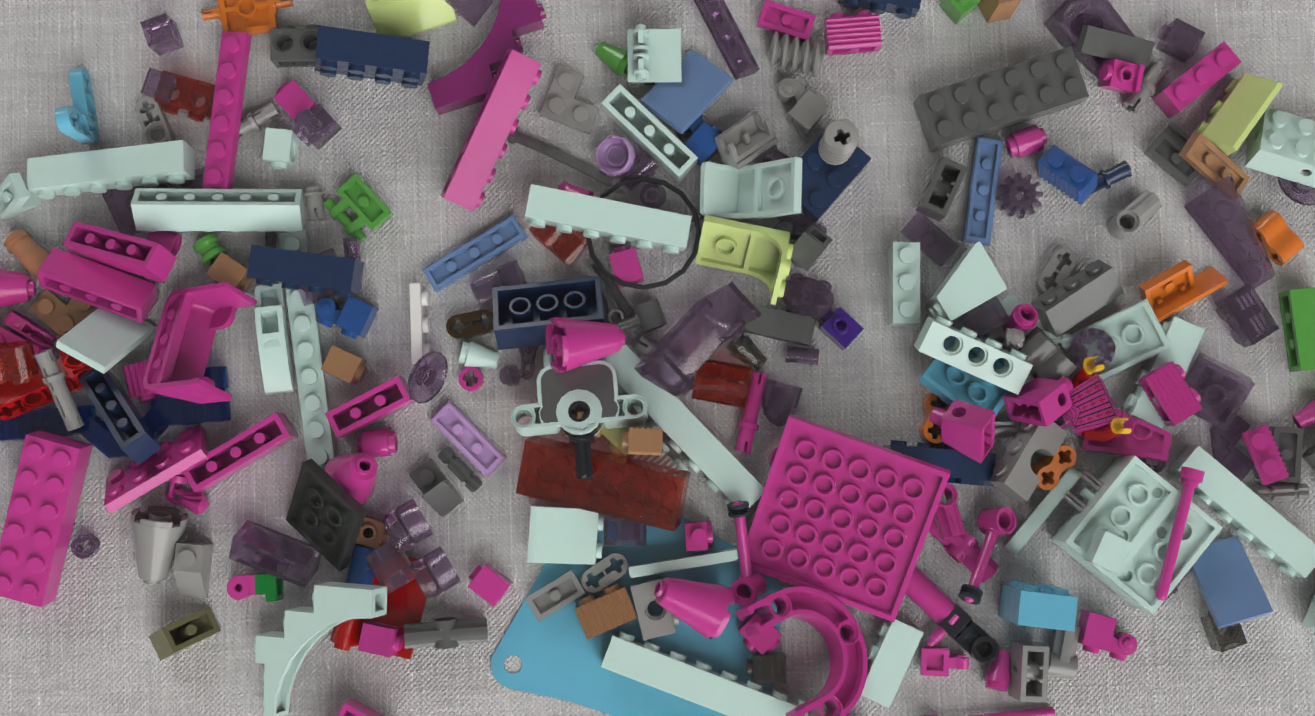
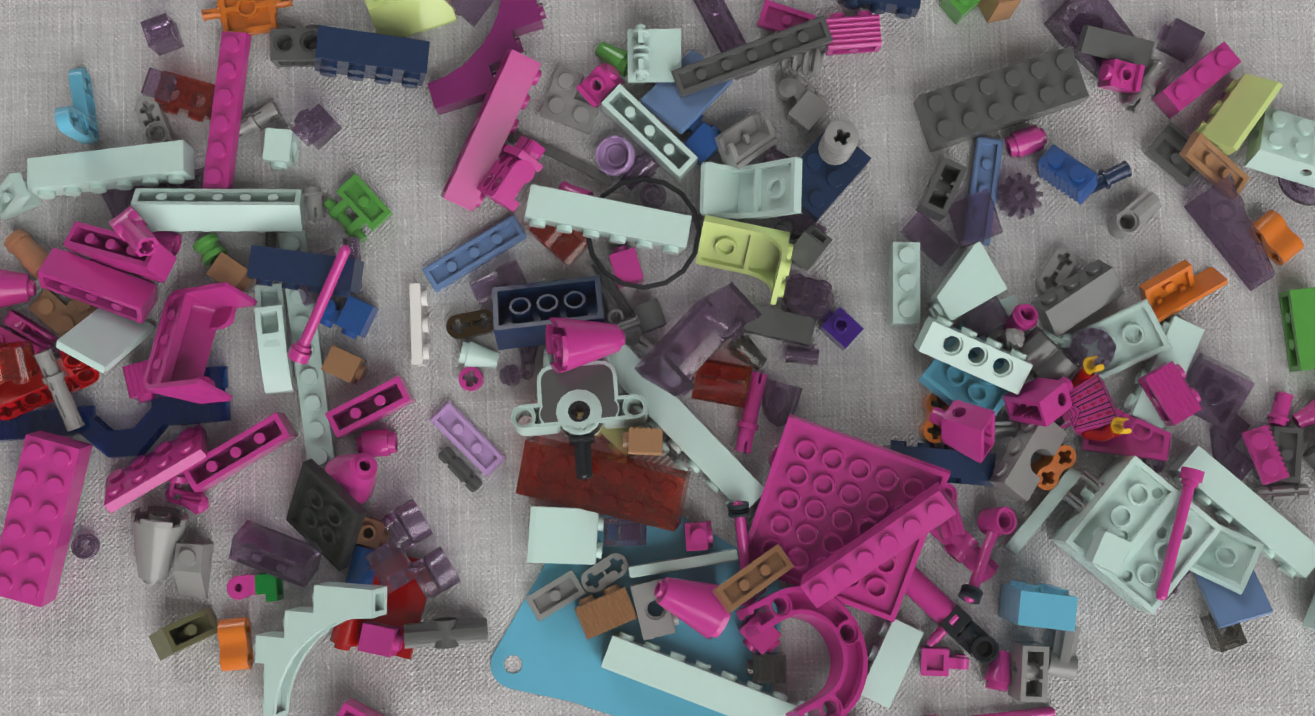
dark blue brick [78,368,162,465] -> none
dark pink brick [273,80,321,127] -> none
clear purple dish [408,351,448,403] -> none
dark grey slope [409,458,464,517] -> none
dark pink brick [468,563,513,607] -> none
dark pink brick [1078,609,1137,661] -> none
clear purple brick [1215,282,1279,347] -> none
none -> dark pink piece [108,205,159,257]
none -> orange axle [217,617,254,671]
none -> dark pink piece [287,245,351,364]
none -> dark pink hips [477,136,546,212]
none -> dark pink brick [576,62,624,108]
none -> dark grey tile [671,15,833,98]
none -> medium nougat plate [712,544,794,614]
none -> dark pink brick [800,482,957,608]
none -> clear purple piece [948,188,1003,249]
none -> light aqua plate [1189,524,1264,595]
none -> dark pink pin [1267,391,1294,427]

